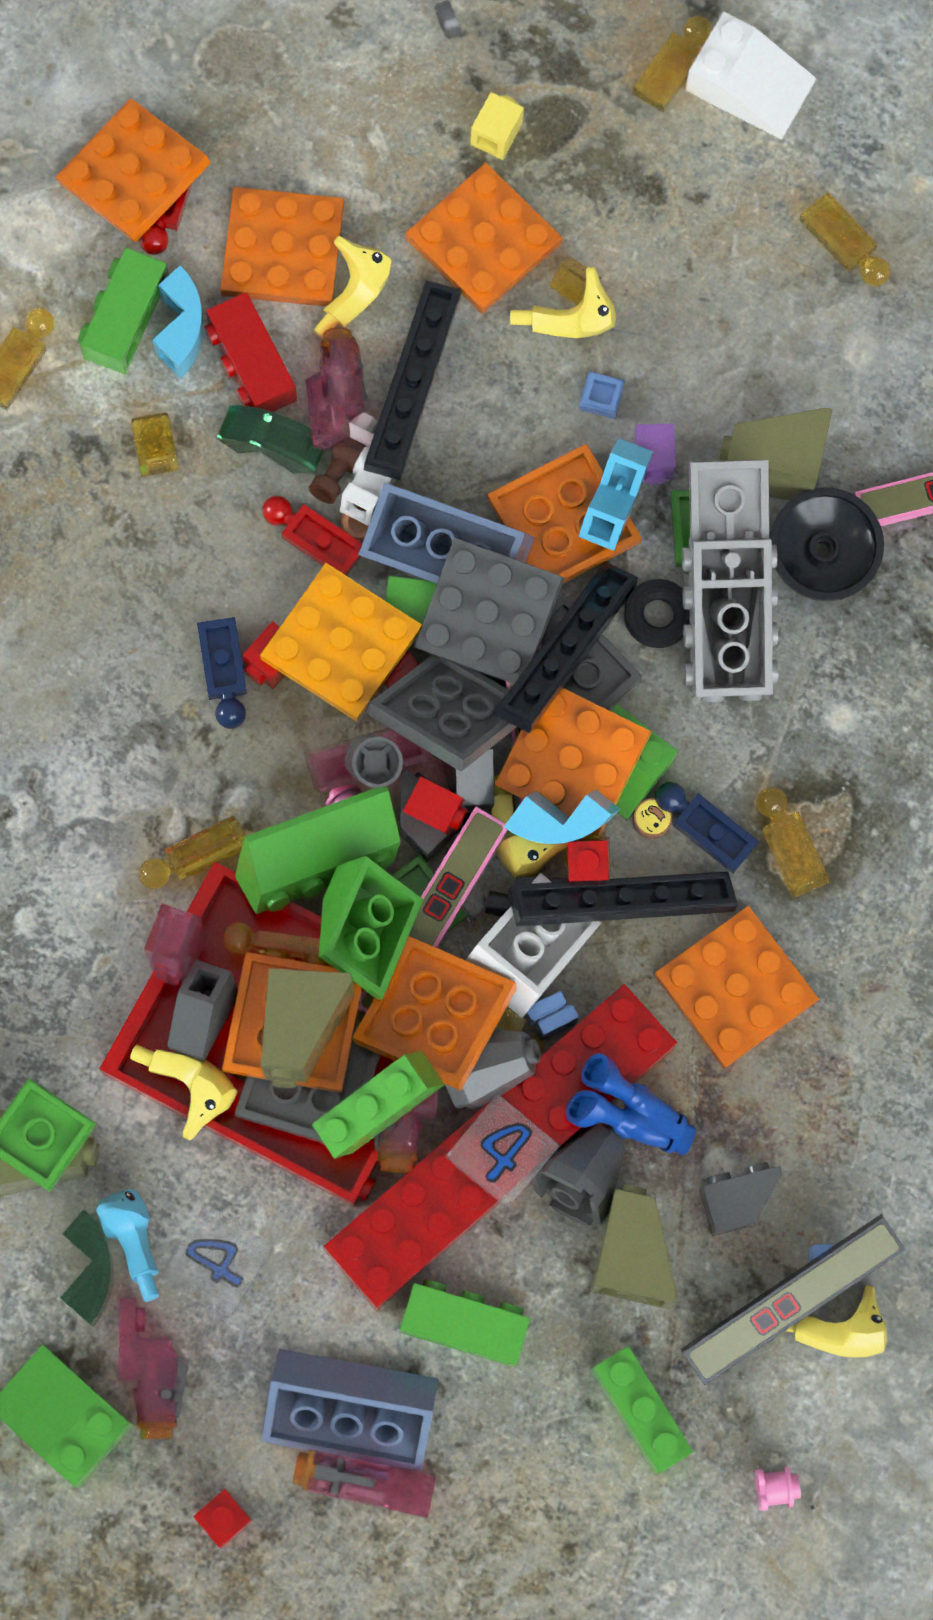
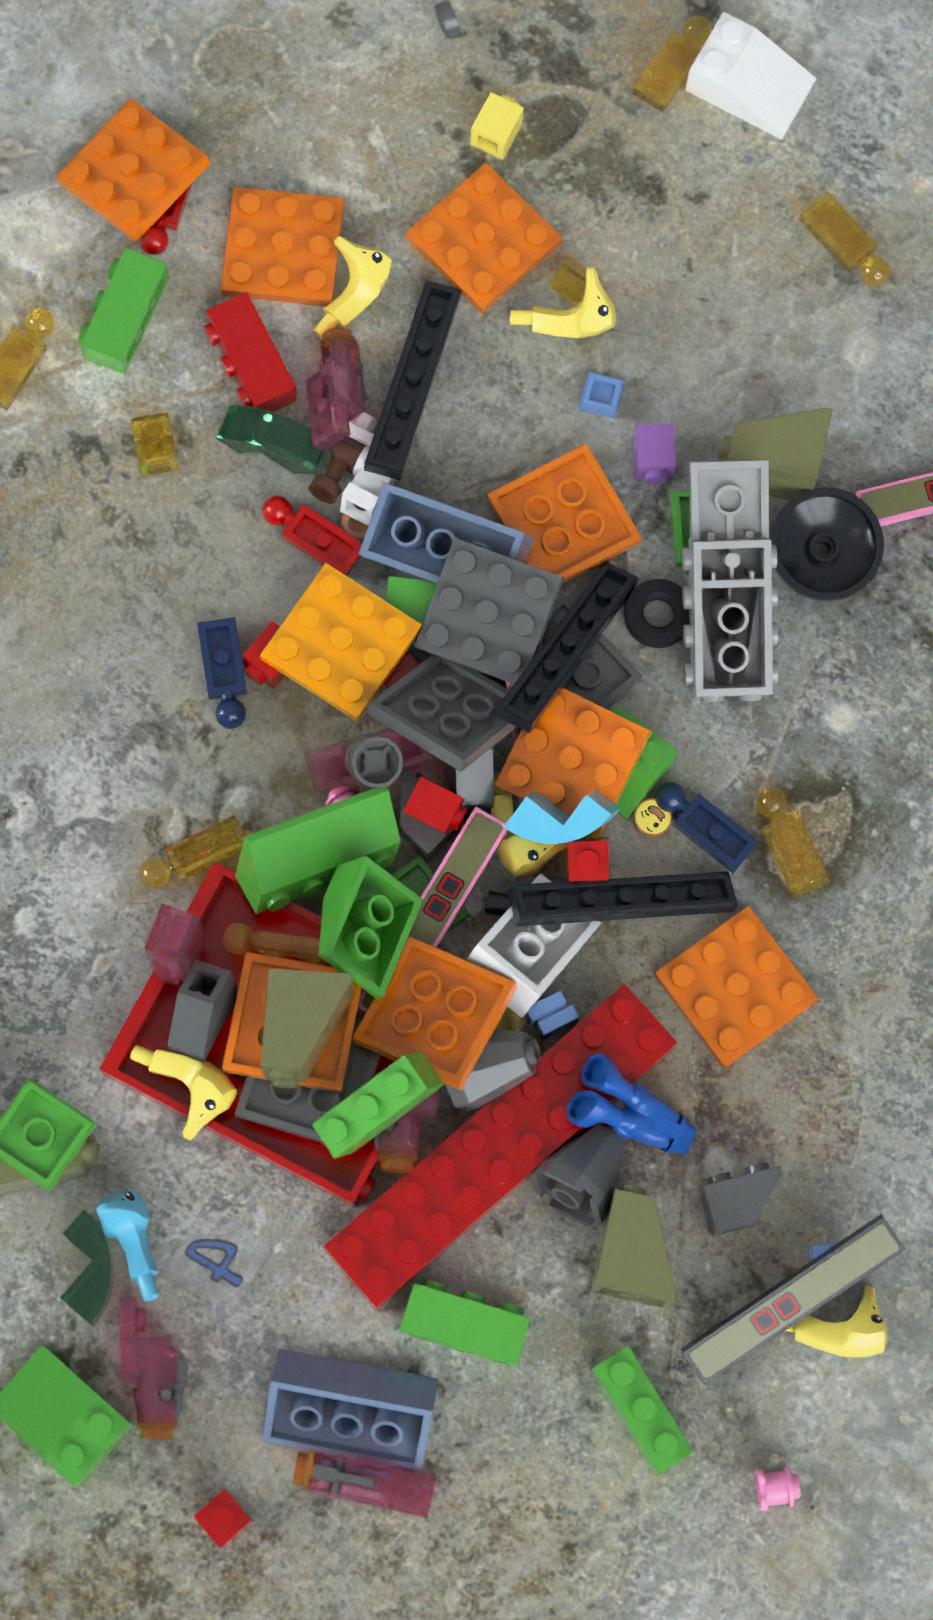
medium azure brick [152,265,204,379] -> none
clear tile [446,1094,560,1209] -> none
medium azure brick [578,438,654,551] -> none

